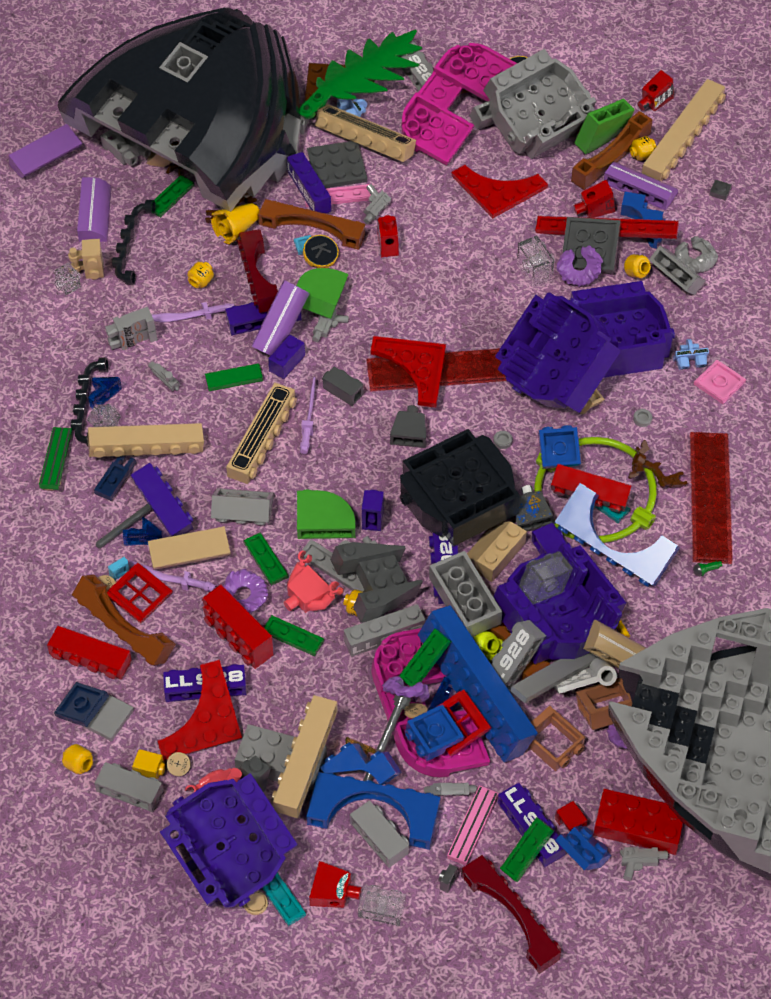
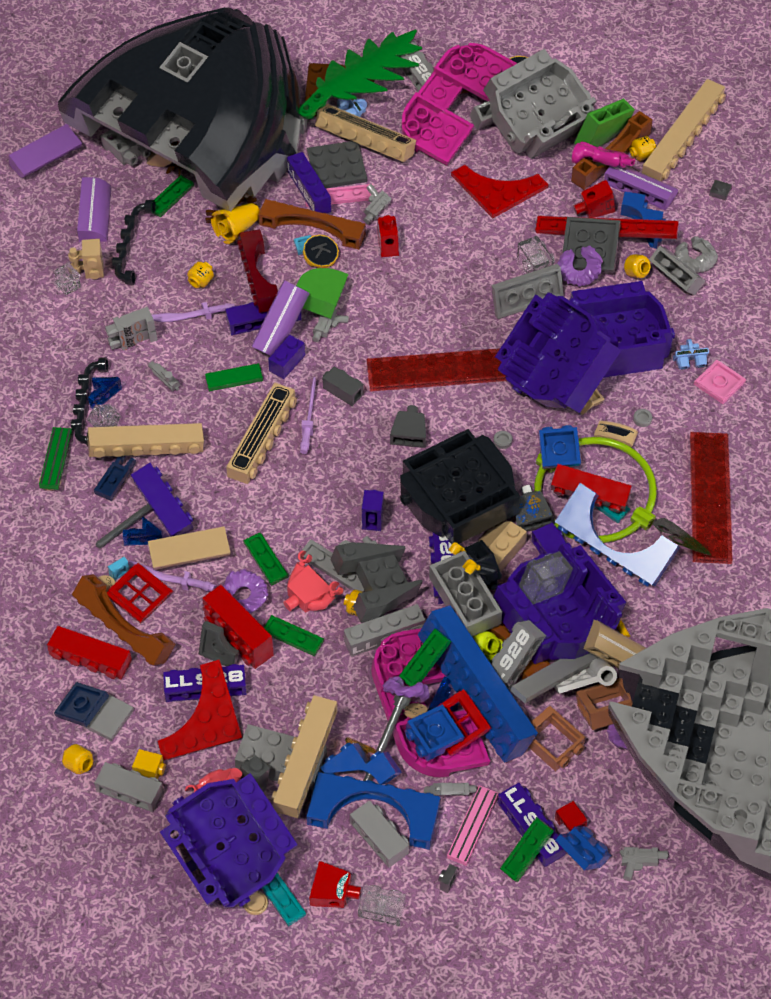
tan piece [166,752,191,776] -> none
light grey slope [211,488,274,525] -> none
bright green brick [297,489,356,539] -> none
red plate [370,336,446,408] -> none
dark red arch [461,855,561,974] -> none
red brick [593,789,683,855] -> none
reddish brown piece [628,440,687,488] -> none
red torso [637,70,674,111] -> none
green piece [693,561,722,576] -> none
none -> dark grey tile [198,621,239,666]
none -> black torso [448,540,502,590]
none -> light grey plate [491,264,564,319]
none -> dark pink piece [572,141,635,168]
none -> tan slope [594,421,638,447]
none -> piece [653,518,711,555]

